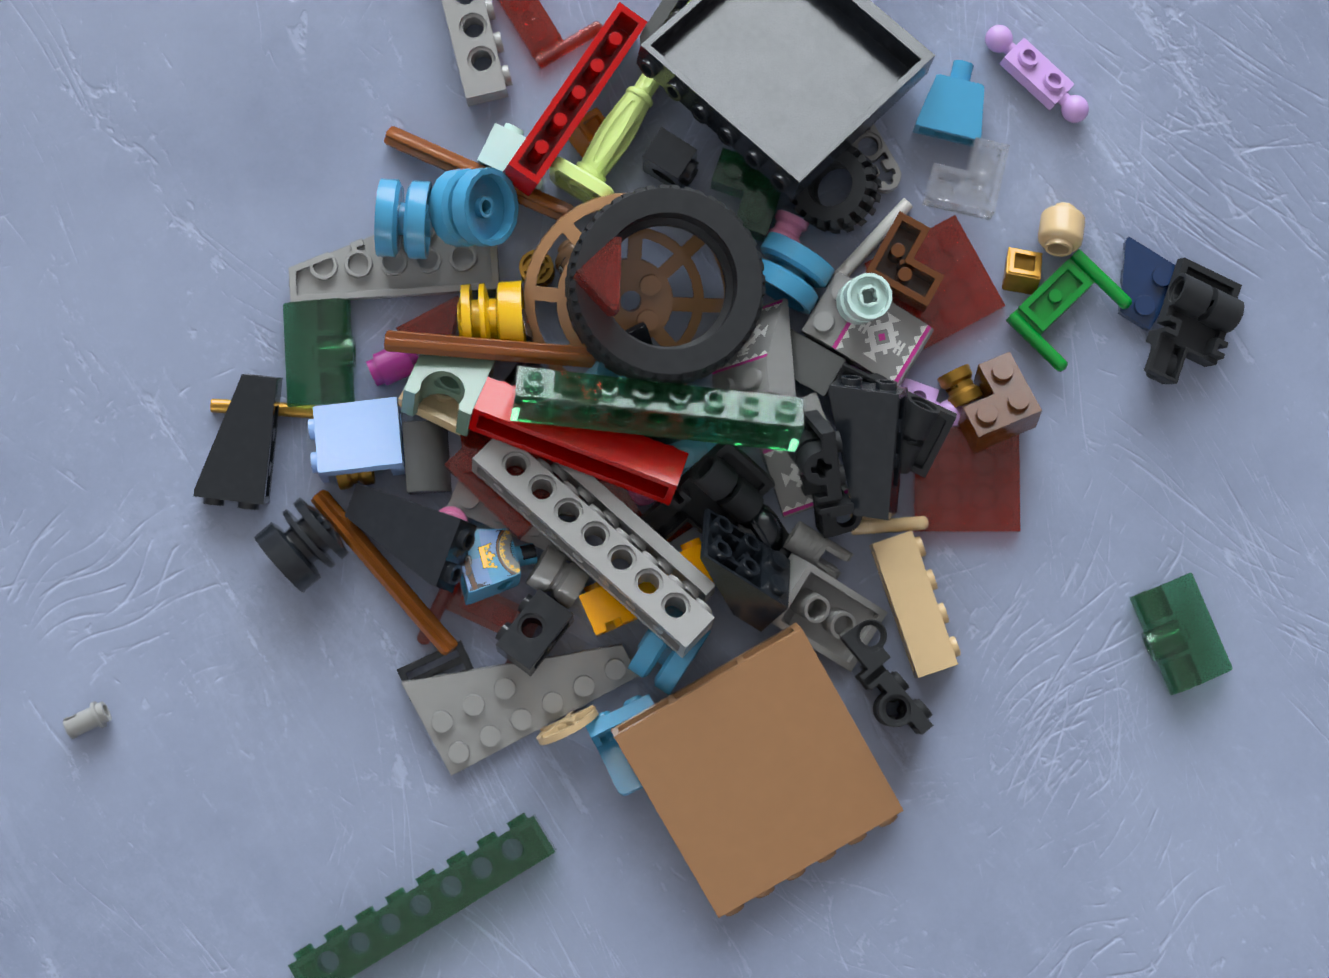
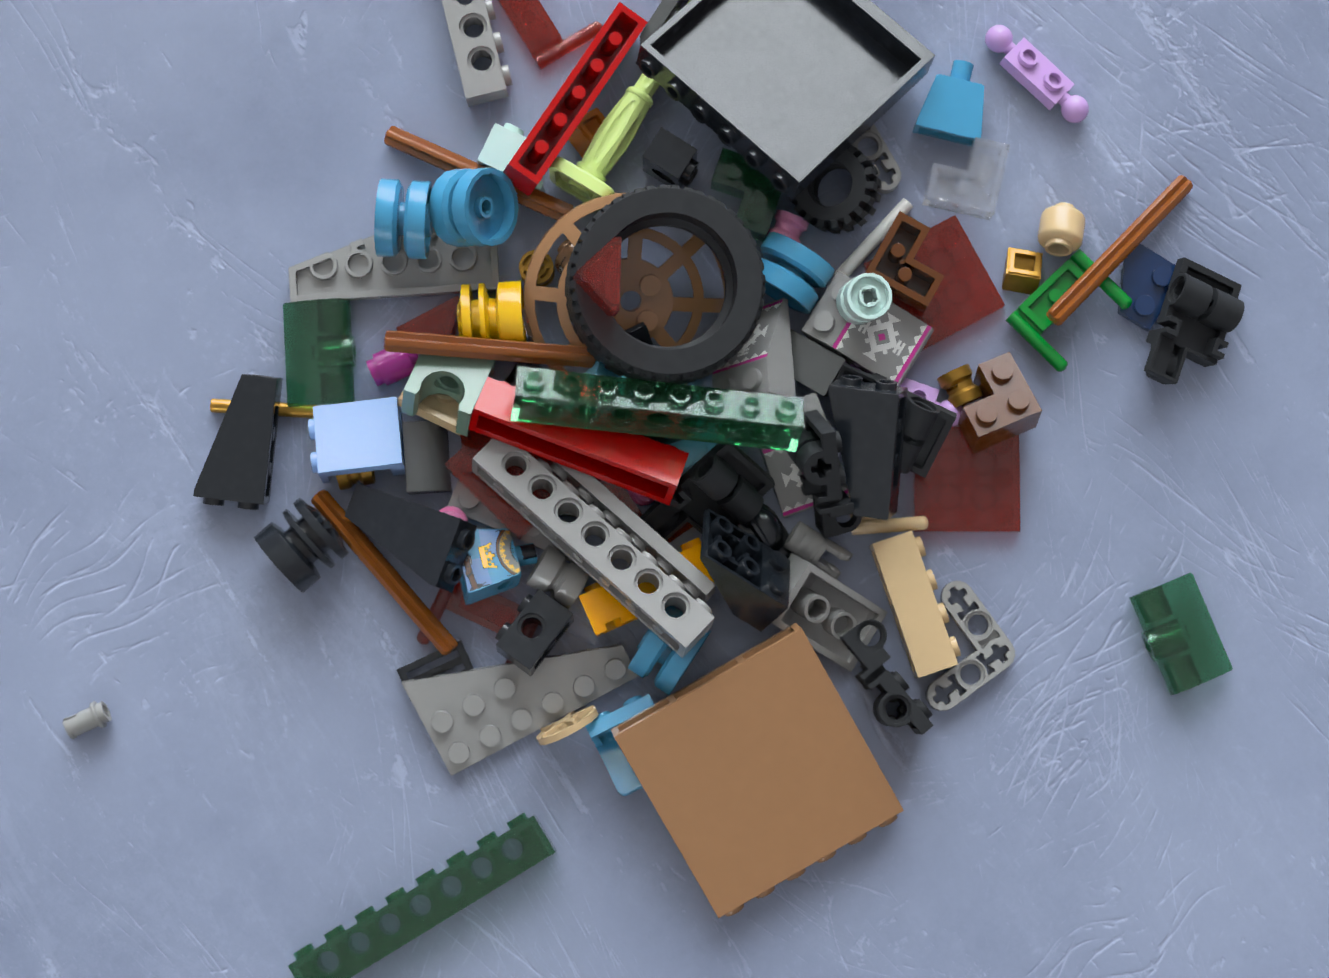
none -> light grey beam [925,581,1015,711]
none -> dark orange axle [1046,175,1193,326]

